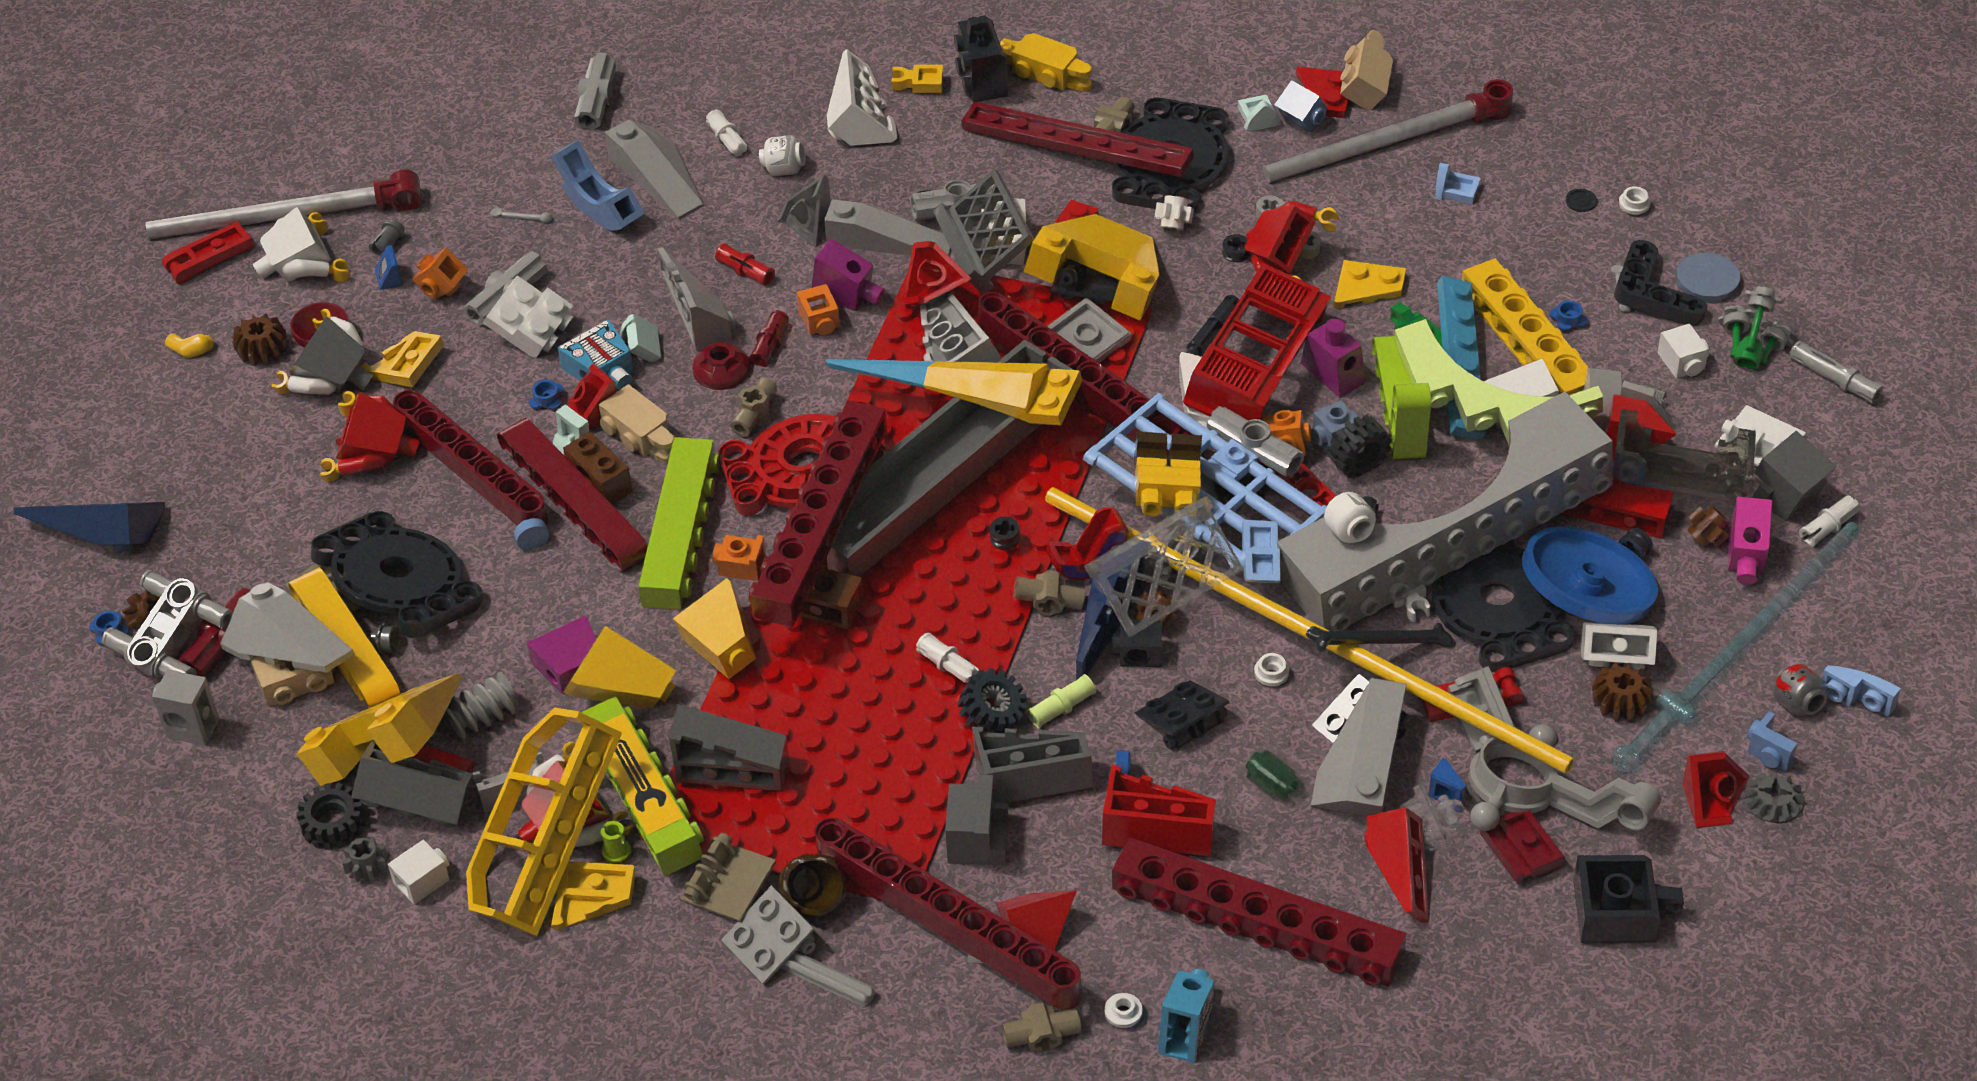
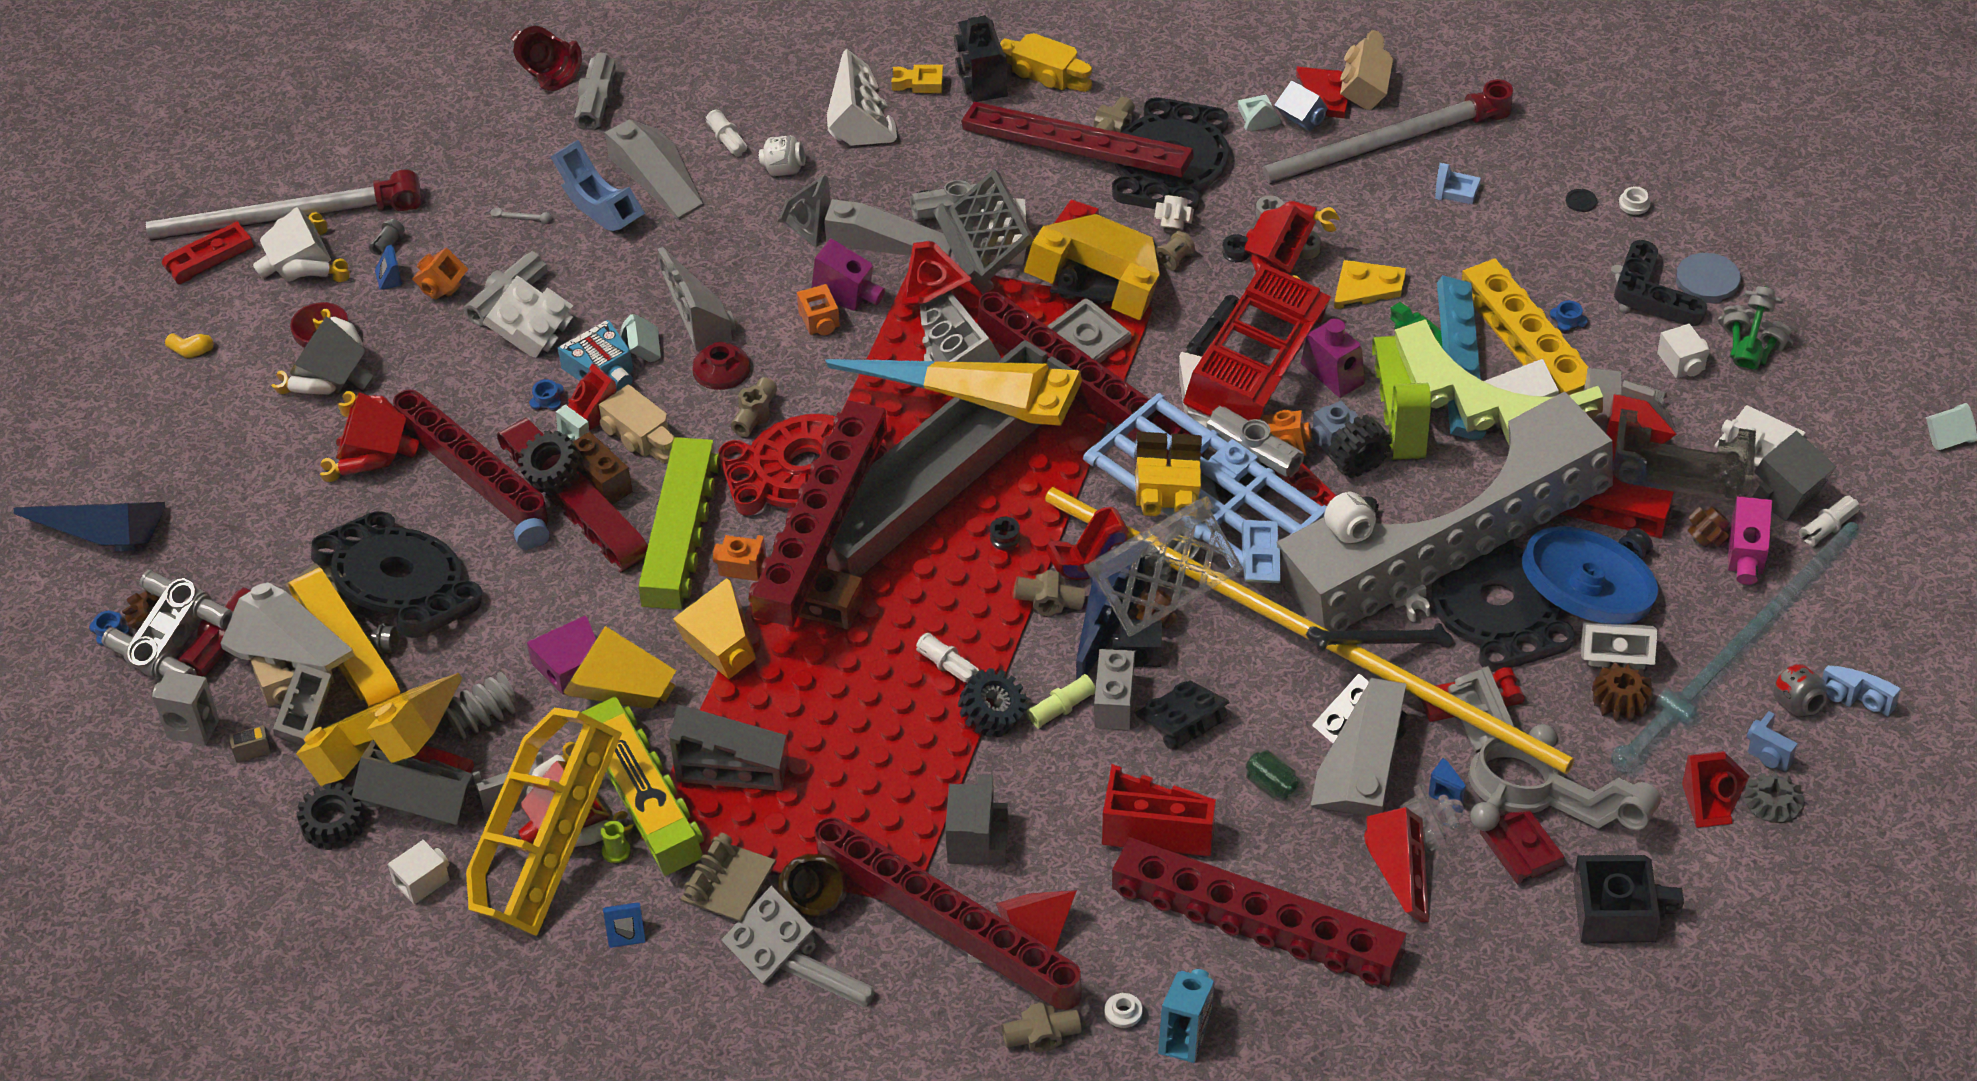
reddish brown gear [232,313,288,366] -> none
dark grey gear [342,837,388,882] -> none
yellow wing [360,331,444,387] -> none
yellow wing [551,861,636,930] -> none
red pin [715,243,775,286] -> none
dark red pin [749,310,789,367] -> none
dark grey wedge [972,727,1093,803] -> none
blue tile [1116,750,1131,775] -> none
white plate [1254,653,1289,686] -> none
light grey pin [1790,341,1883,404] -> none
none -> dark tan slope [229,725,271,763]
none -> light grey brick [273,663,332,745]
none -> dark red helmet [511,25,582,91]
none -> black tyre [518,430,584,495]
none -> blue slope [603,902,646,948]
none -> light grey brick [1094,649,1135,730]
none -> dark tan bush [1155,231,1195,271]
none -> light aqua tile [1926,403,1977,450]

